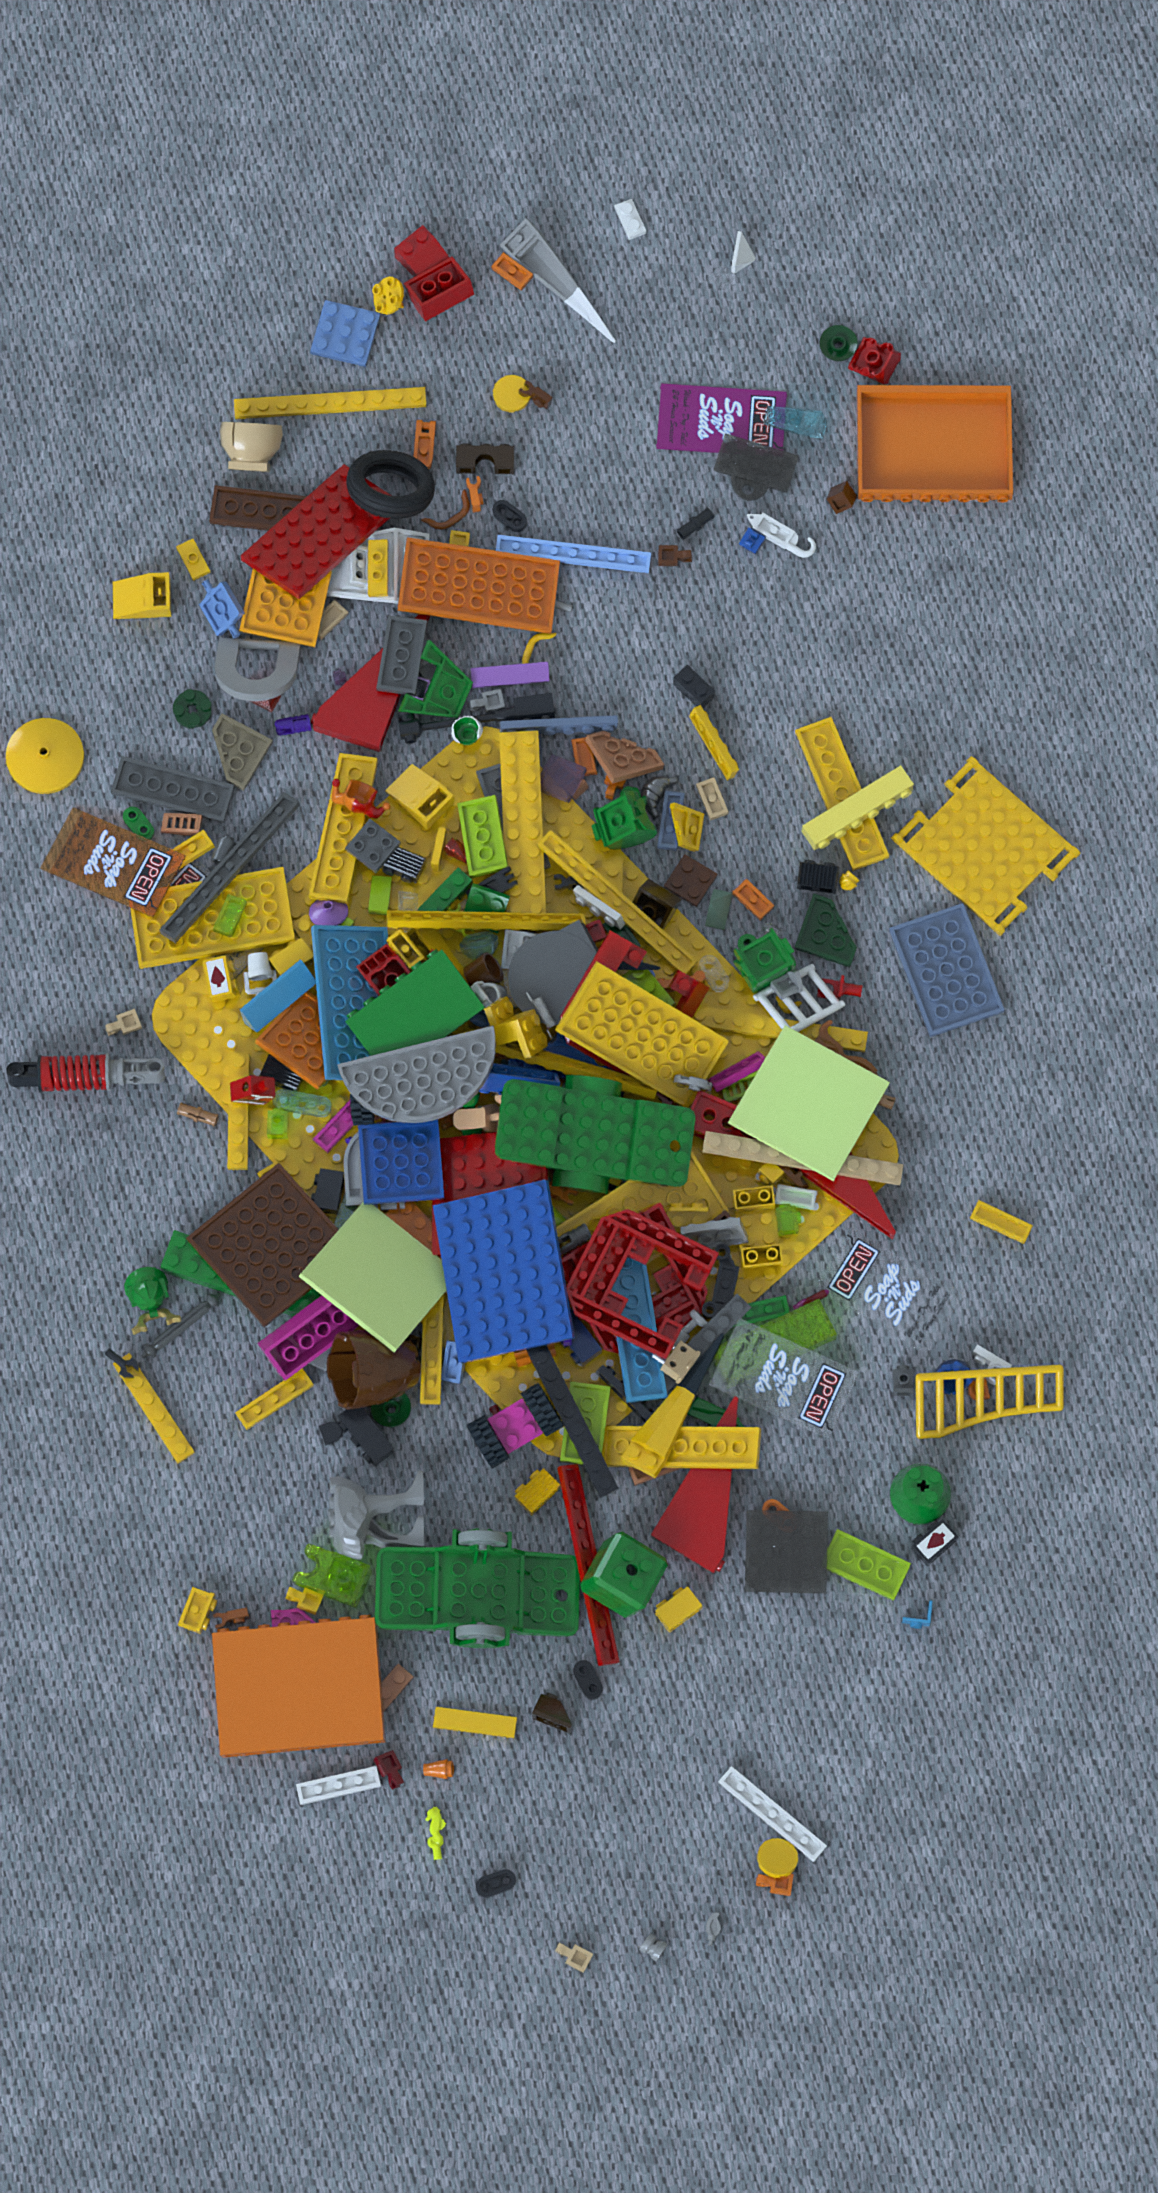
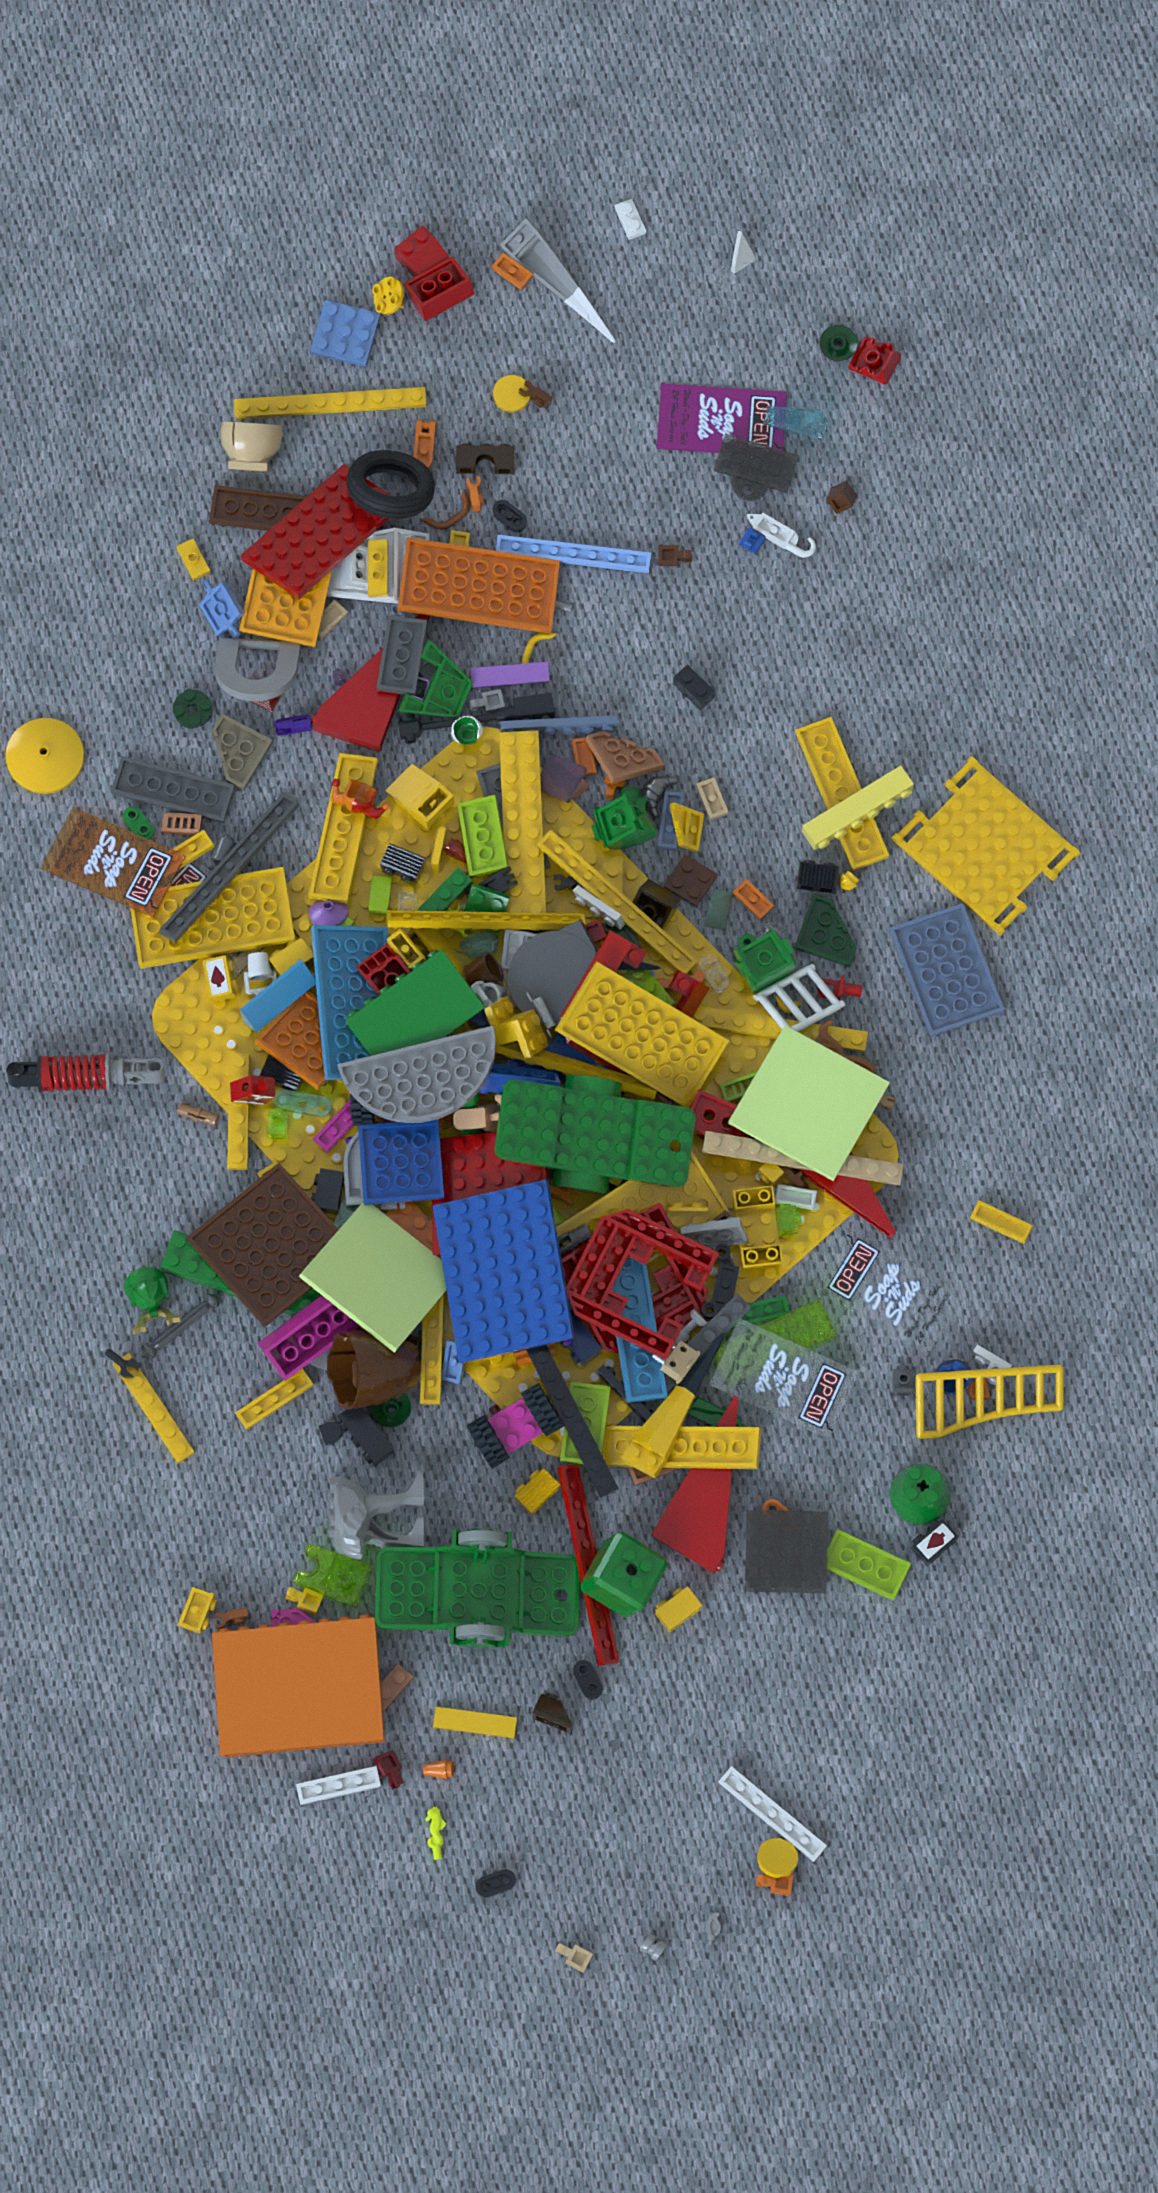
tan plate [105,1009,142,1036] -> none
yellow slope [113,572,172,619] -> none
clear neon green plate [213,894,247,938] -> none
dark grey plate [345,819,401,873] -> none
light grey plate [673,1075,713,1092] -> none
black pin [677,508,714,539] -> none
yellow plate [689,705,739,781] -> none
dark pink tile [708,1051,765,1092] -> none
light grey tile [770,969,802,1000] -> none
dark red piece [793,1289,829,1312] -> none
orange panel [857,385,1013,503] -> none
dark azure bracket [902,1600,933,1629] -> none

